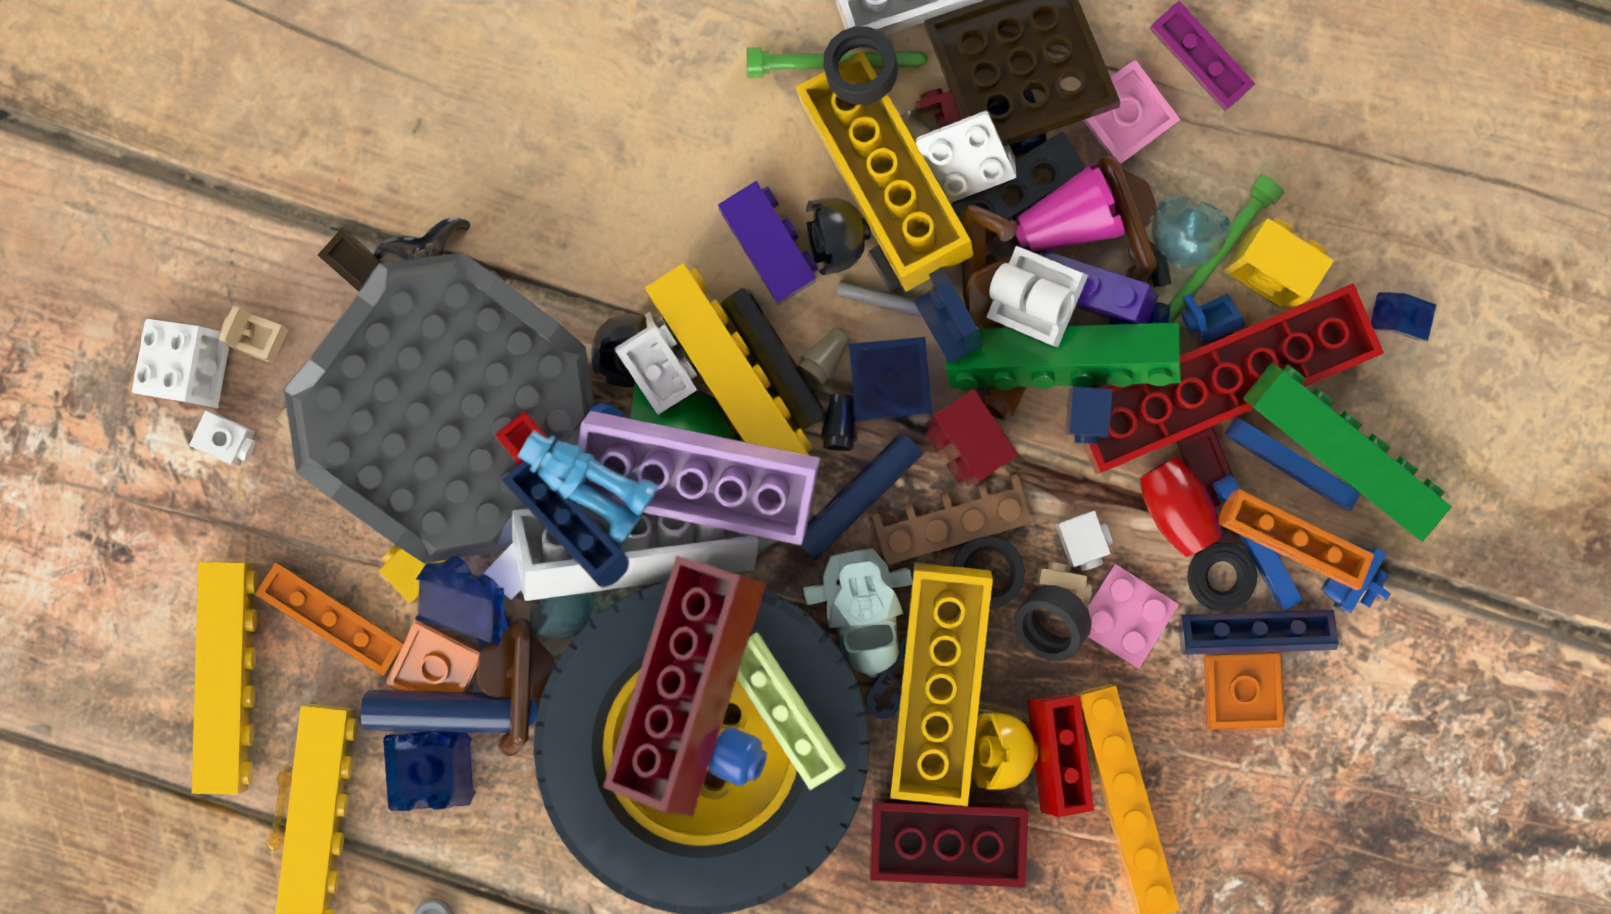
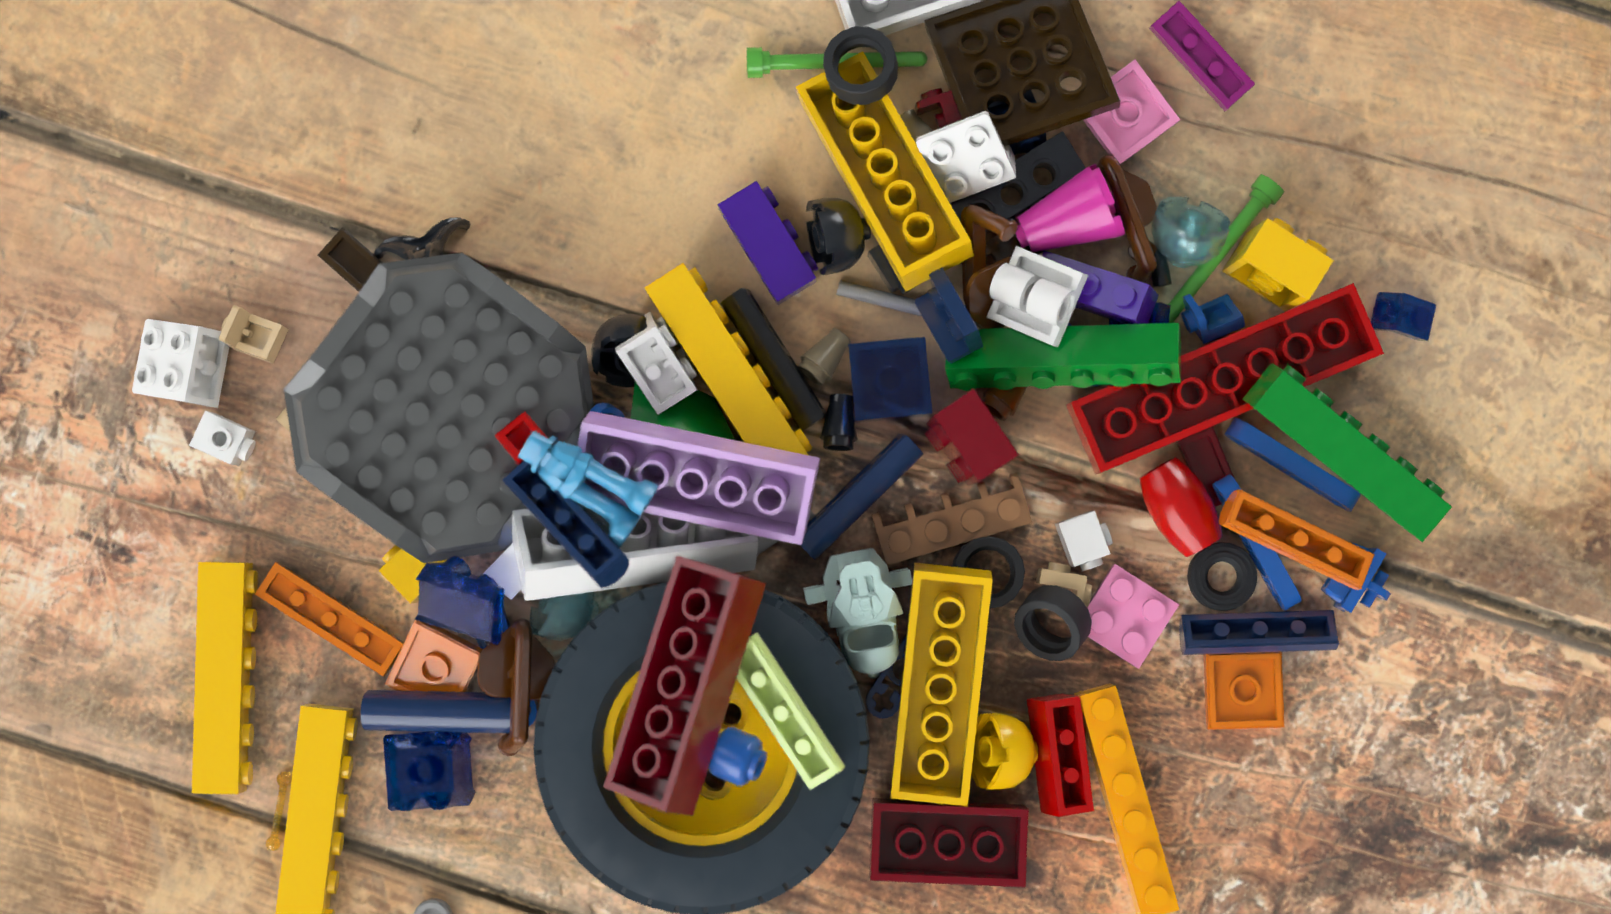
dark blue brick [1065,386,1112,445] -> none

